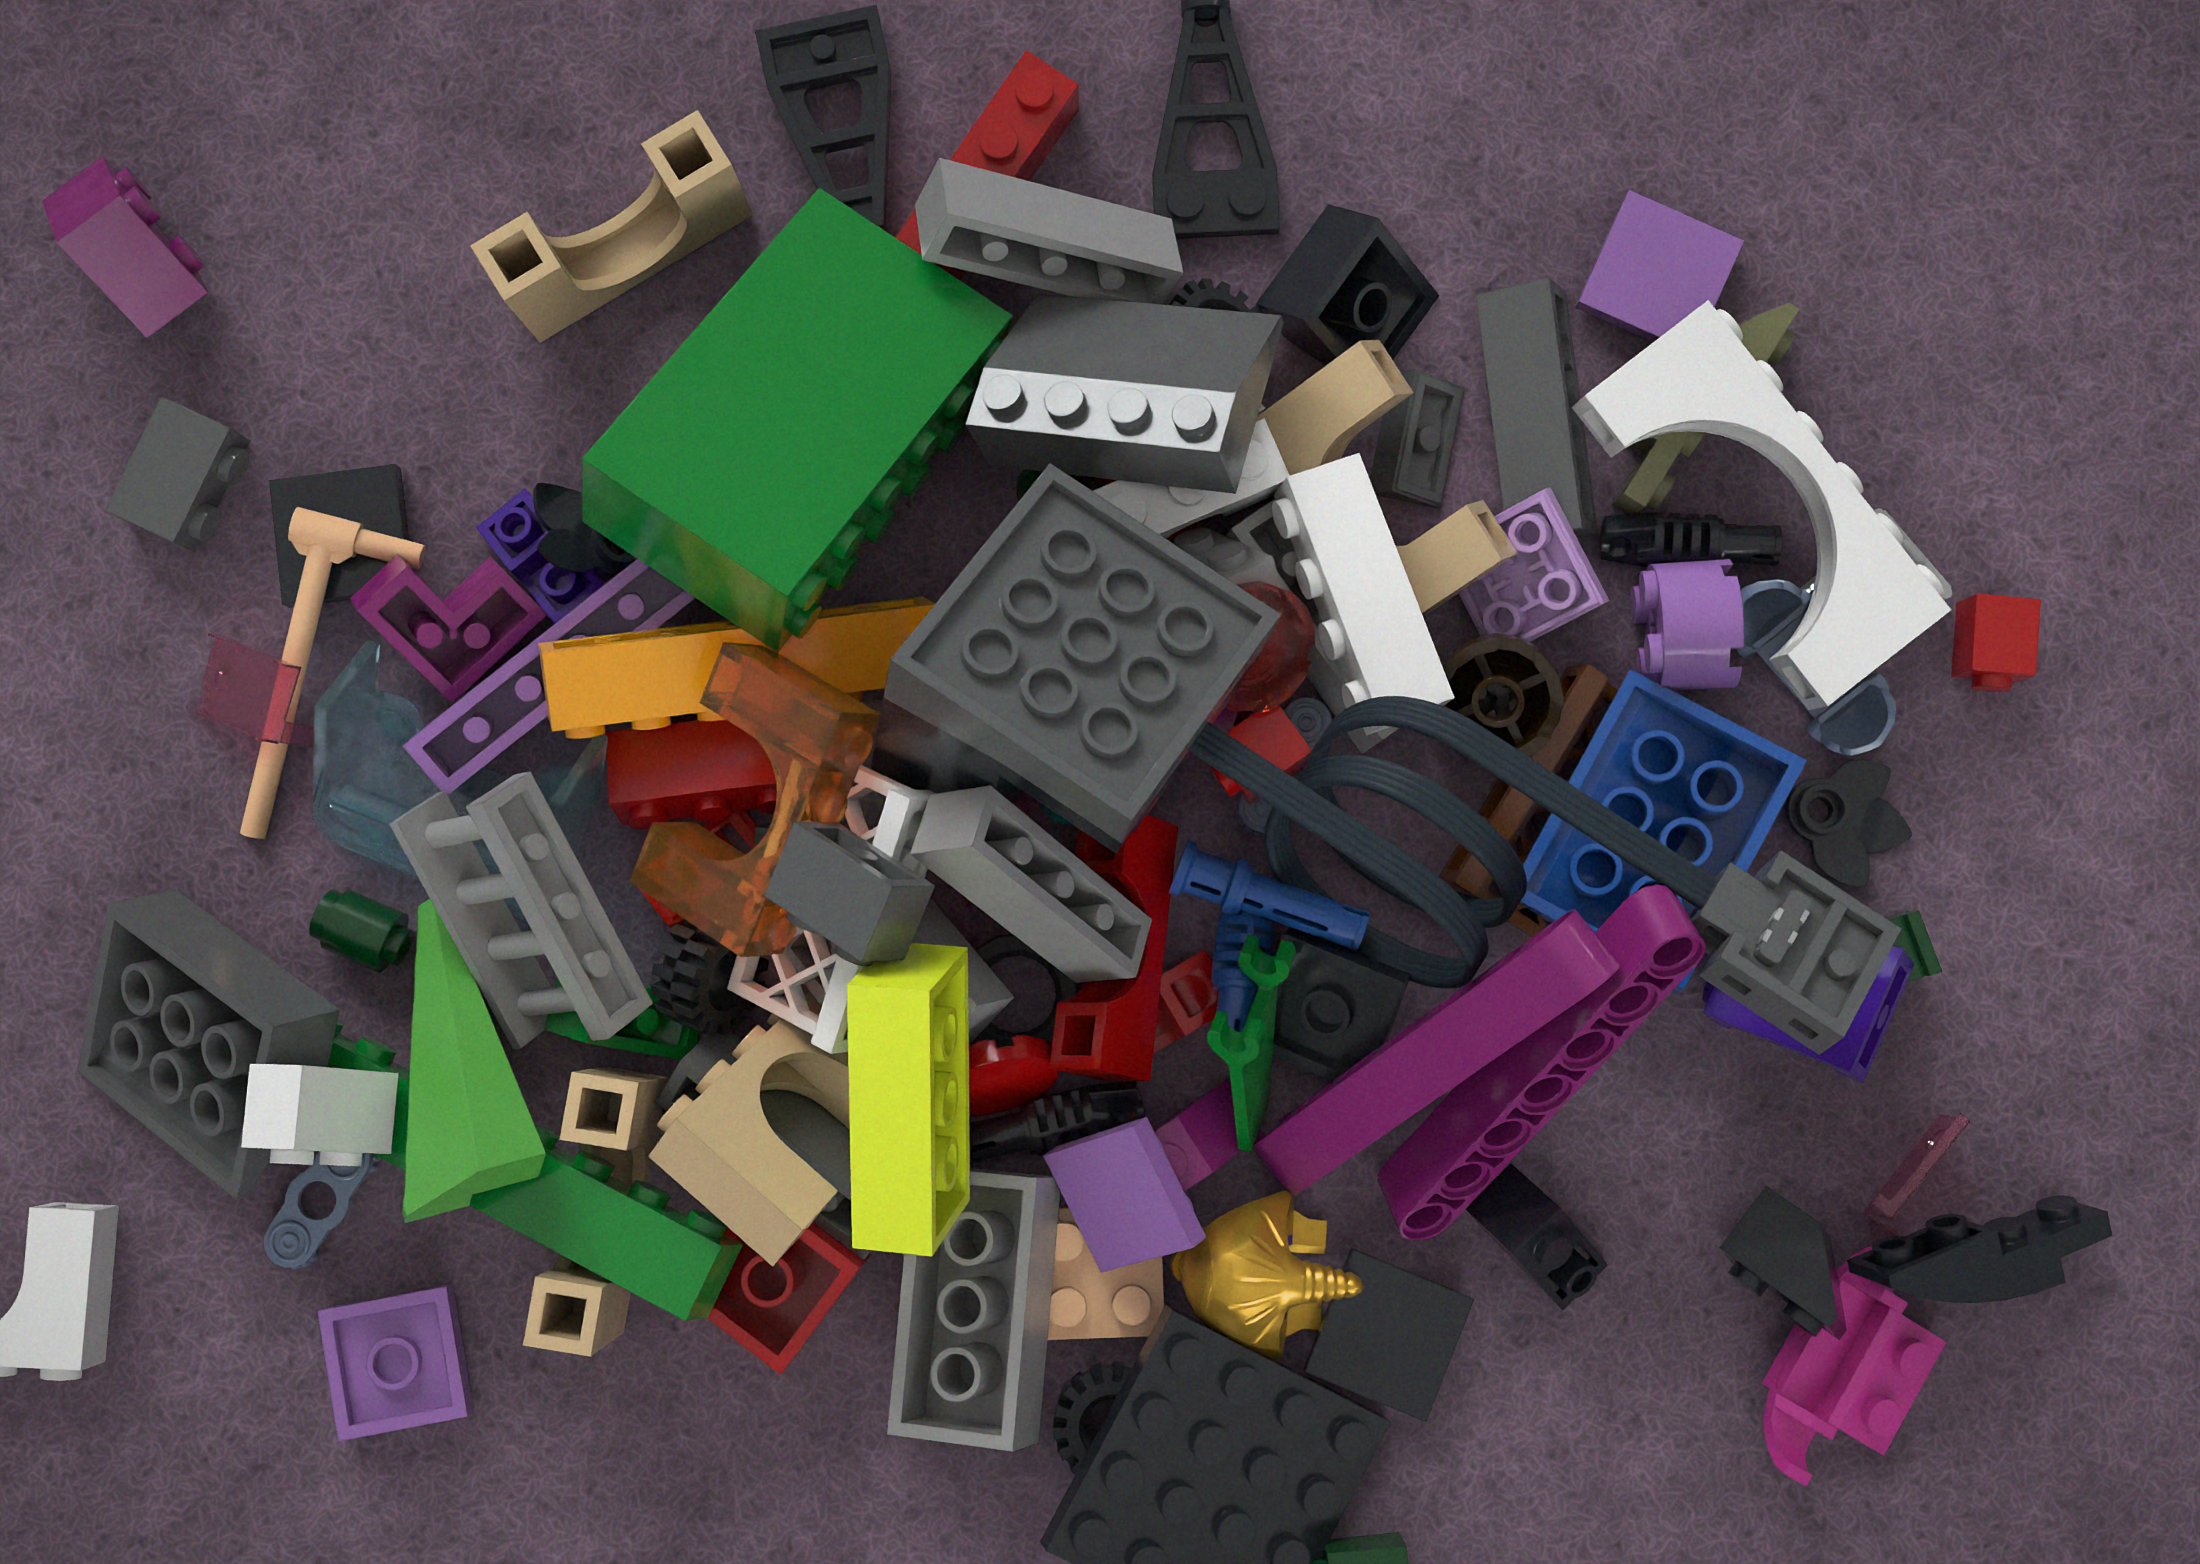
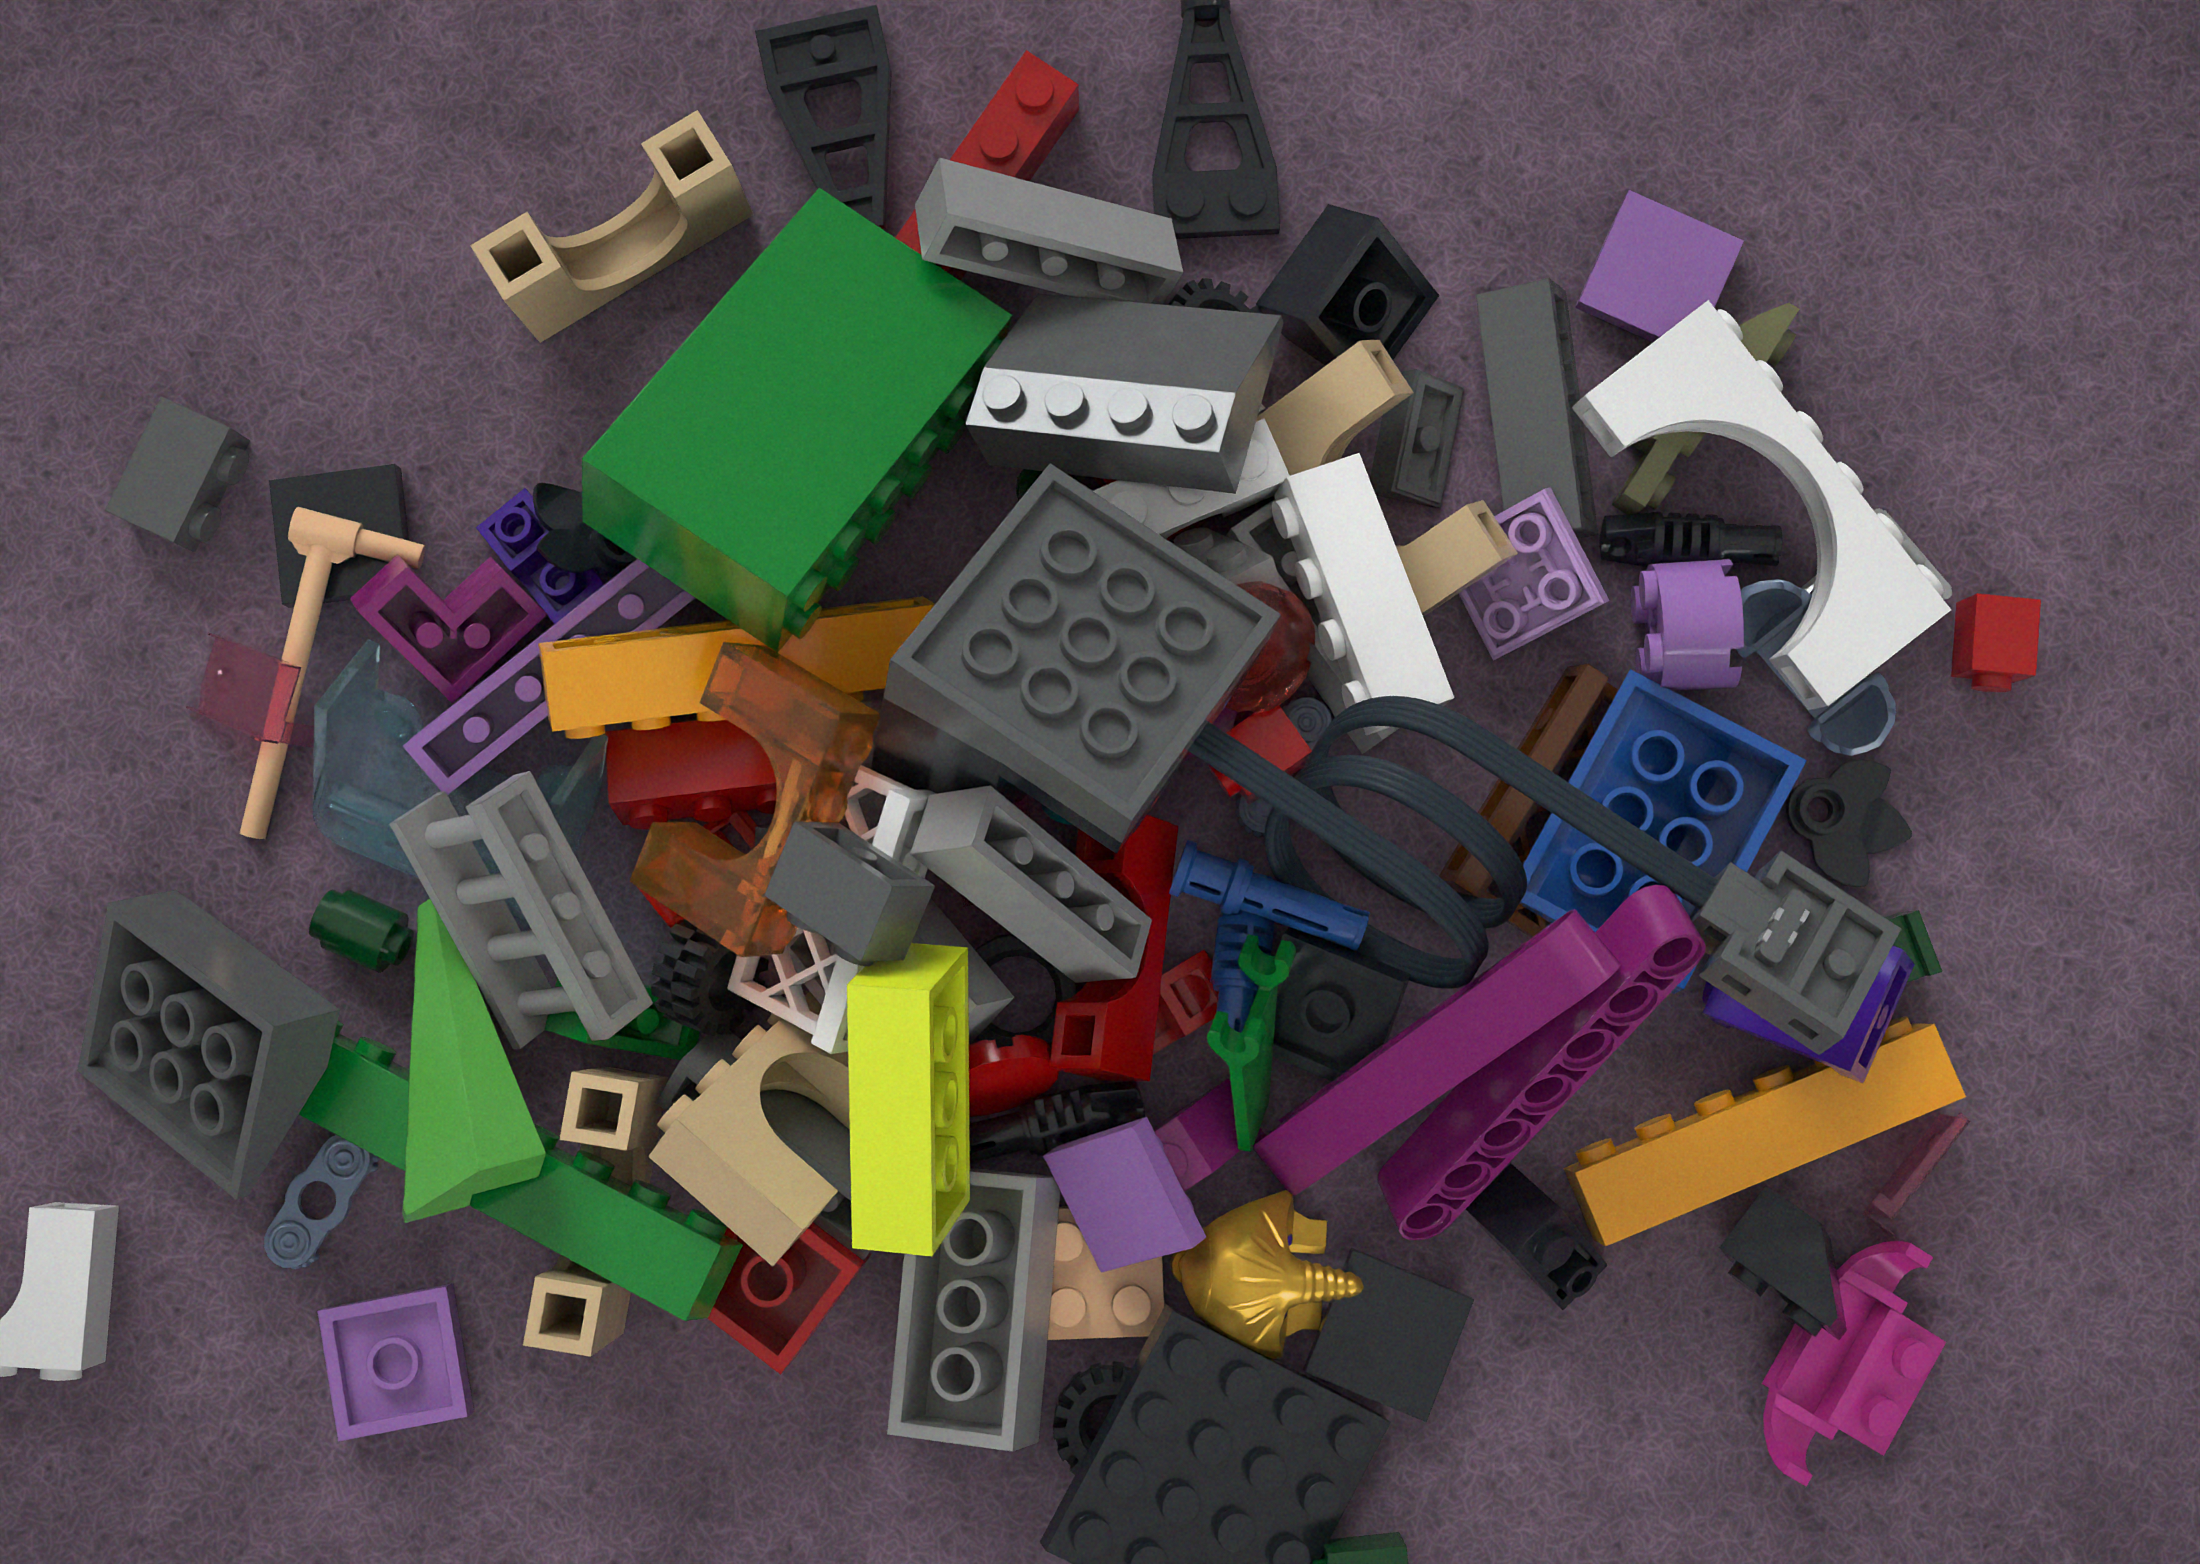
magenta brick [42,156,208,338] -> none
white brick [241,1064,398,1166] -> none
dark brown cylinder [1442,633,1564,757] -> none
black slope [1847,1195,2112,1303] -> none
none -> light orange brick [1563,1016,1966,1246]

